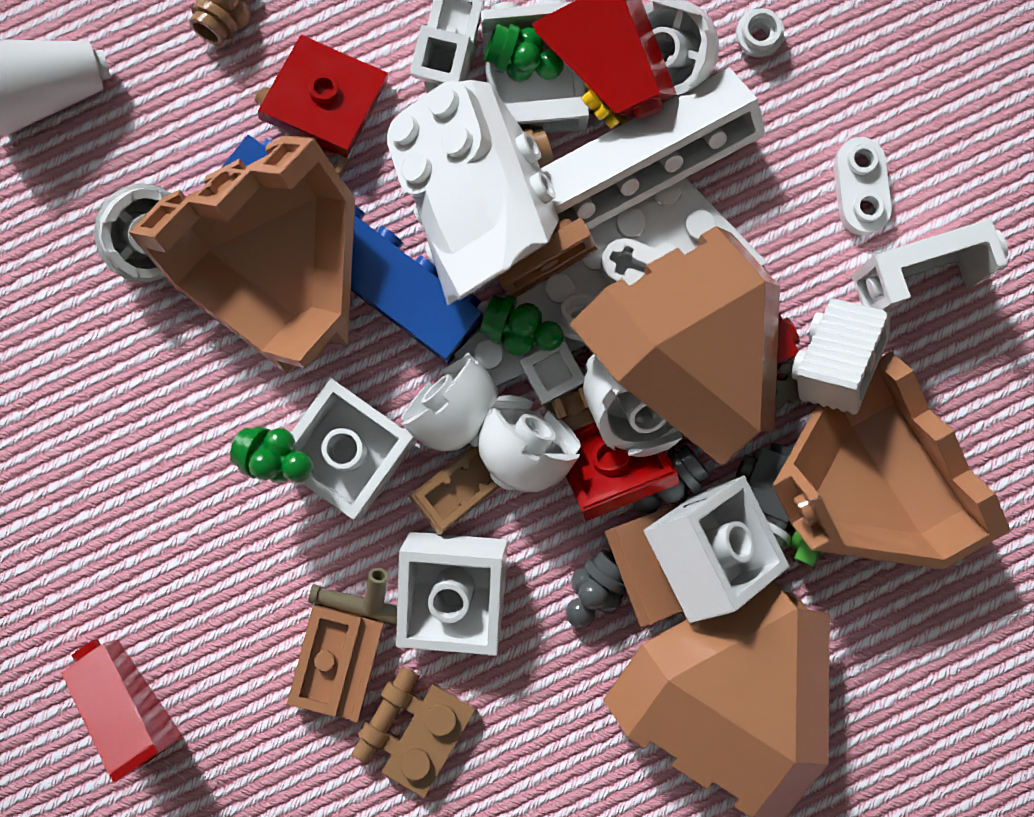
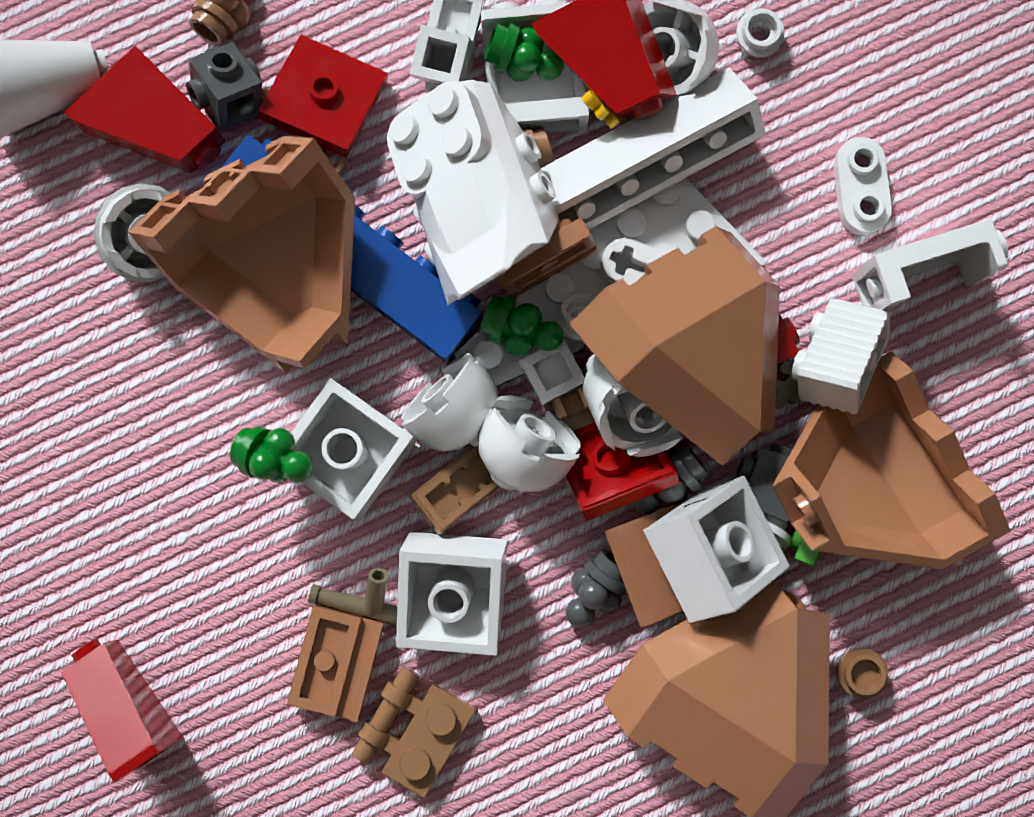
none -> red slope [63,45,226,174]
none -> dark grey brick [186,42,263,132]
none -> medium nougat plate [837,648,888,699]

